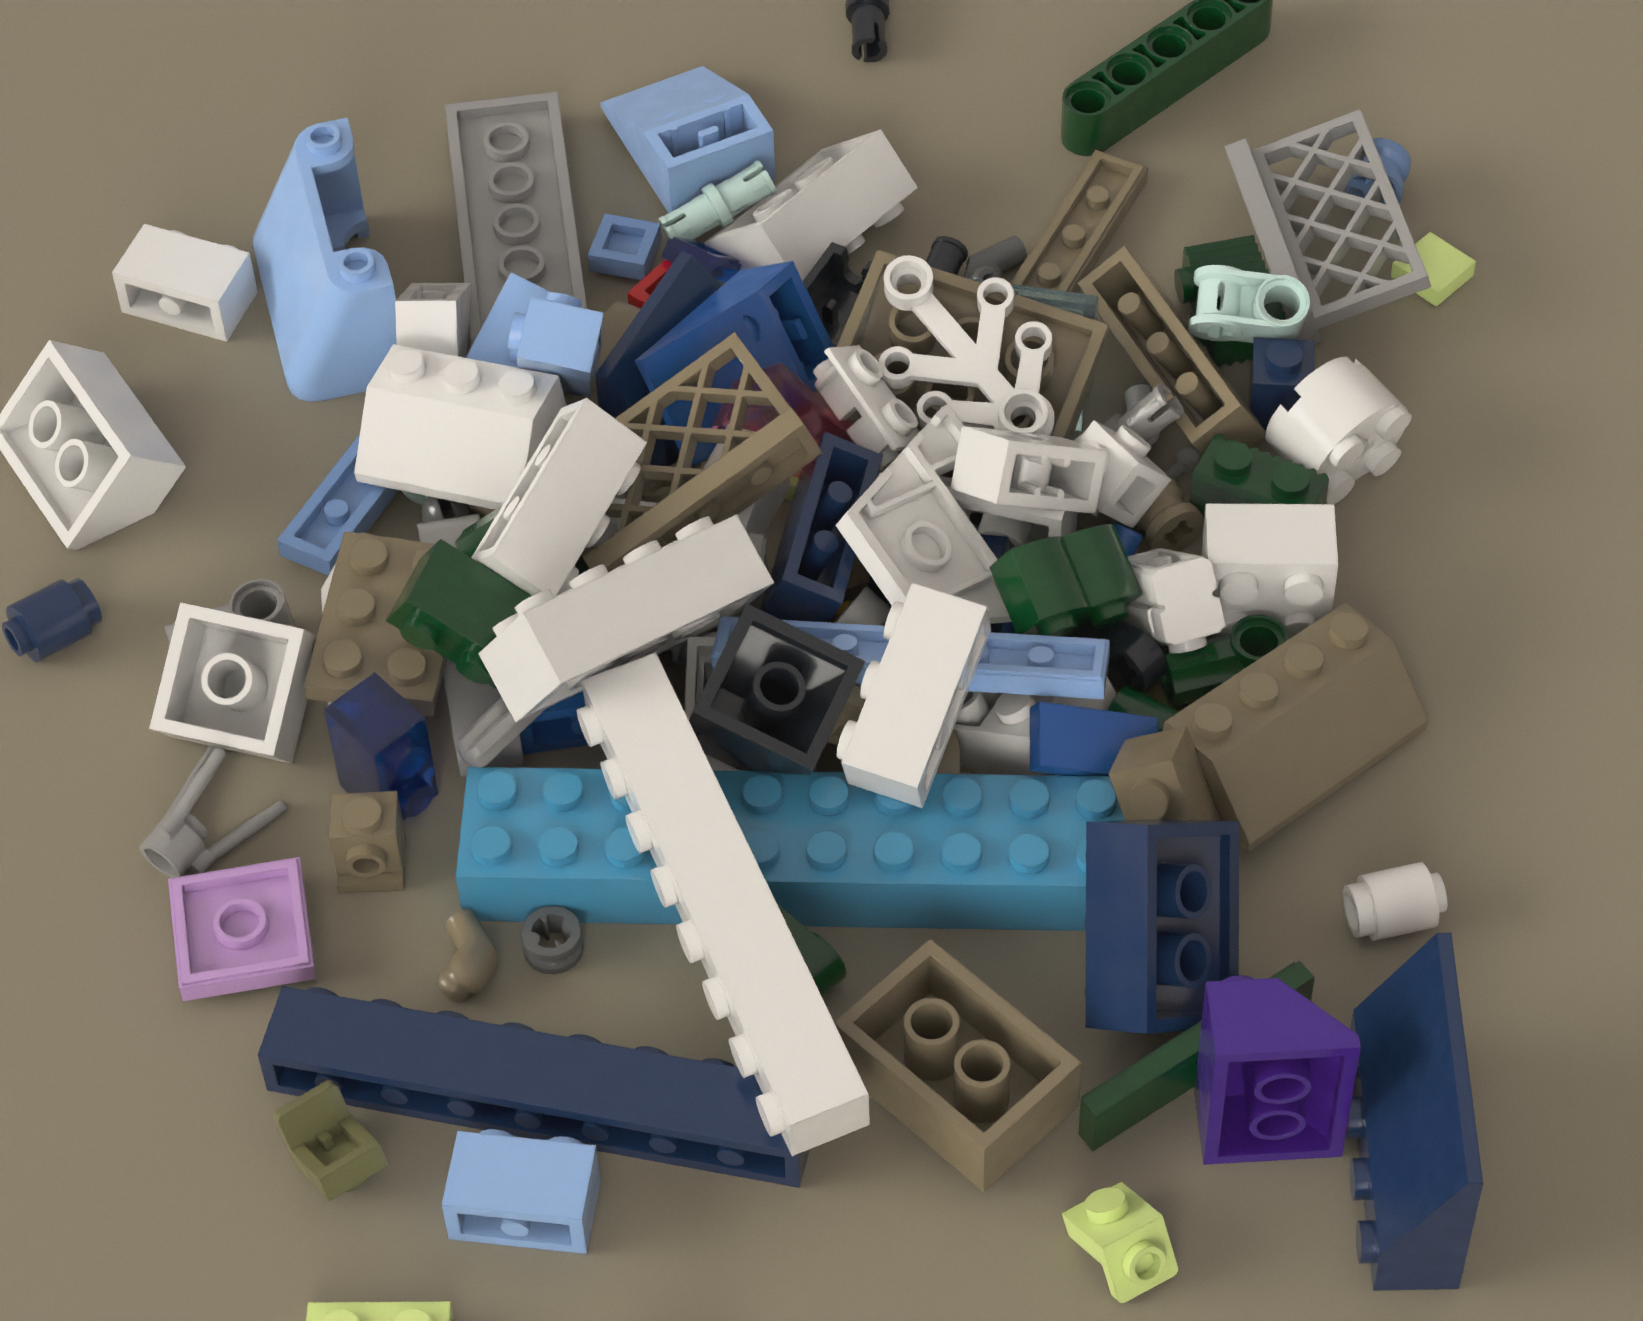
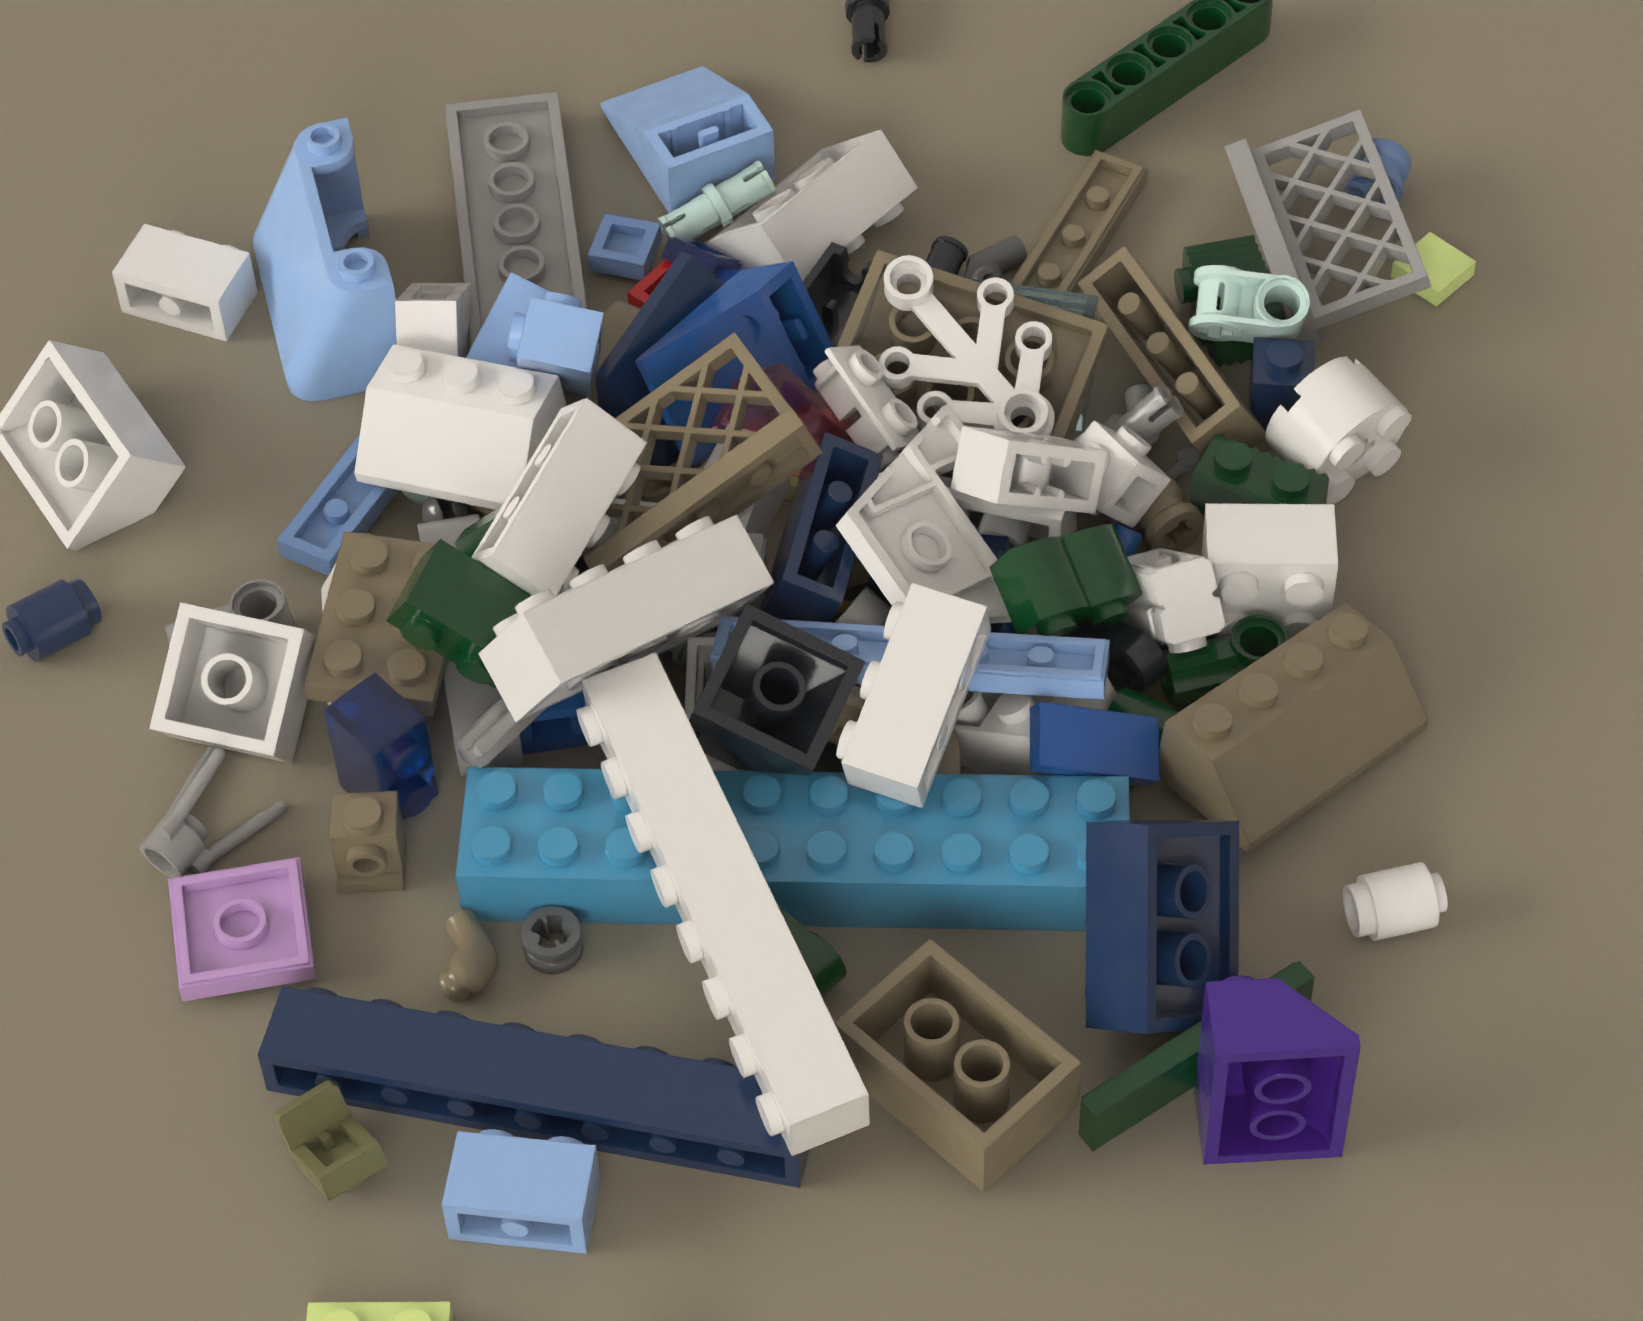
yellowish green bracket [1062,1182,1178,1303] -> none
dark tan slope [1108,726,1220,820] -> none
dark blue slope [1346,932,1483,1291] -> none

